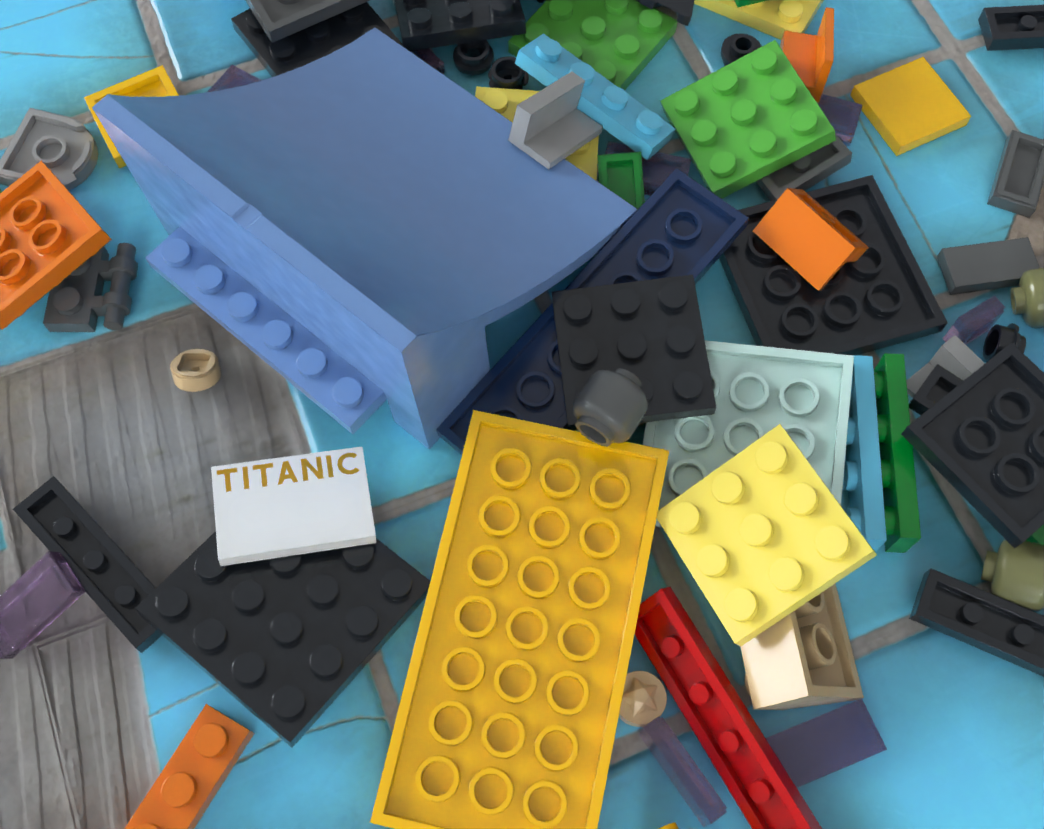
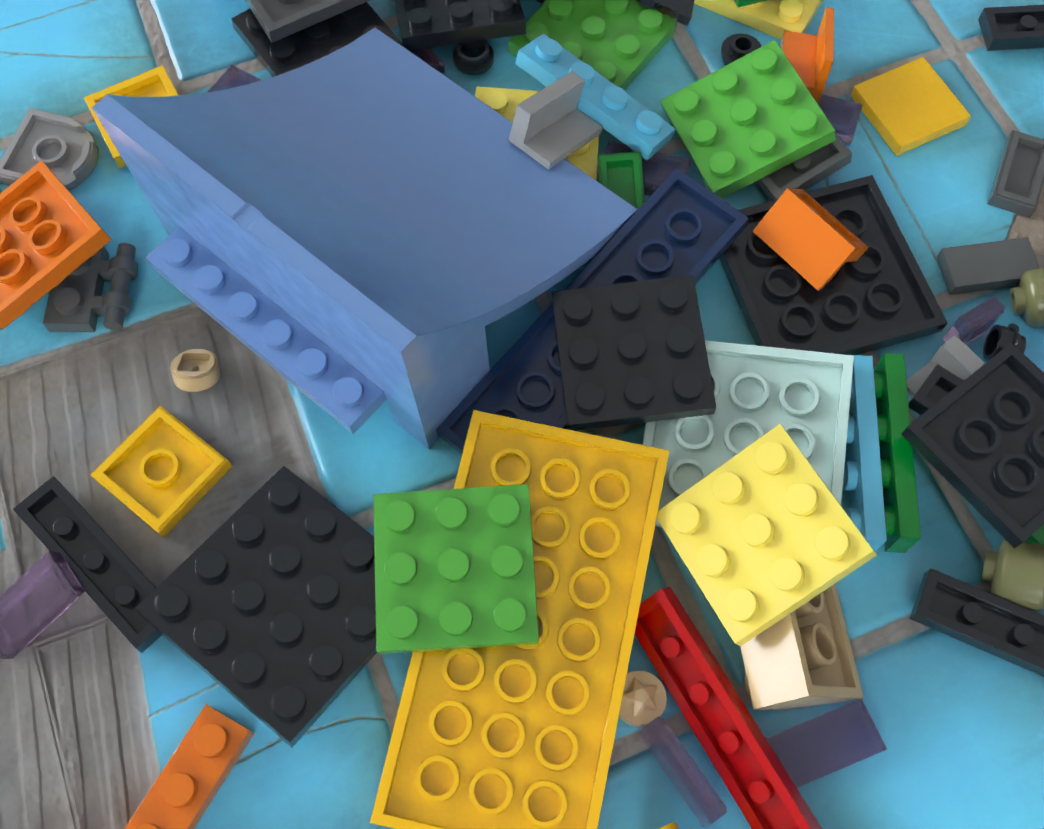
white tile [211,446,376,566] -> none
black plate [488,56,529,90] -> none
dark grey head [573,368,649,447] -> none
none -> yellow tile [90,405,232,538]
none -> bright green plate [373,484,539,654]

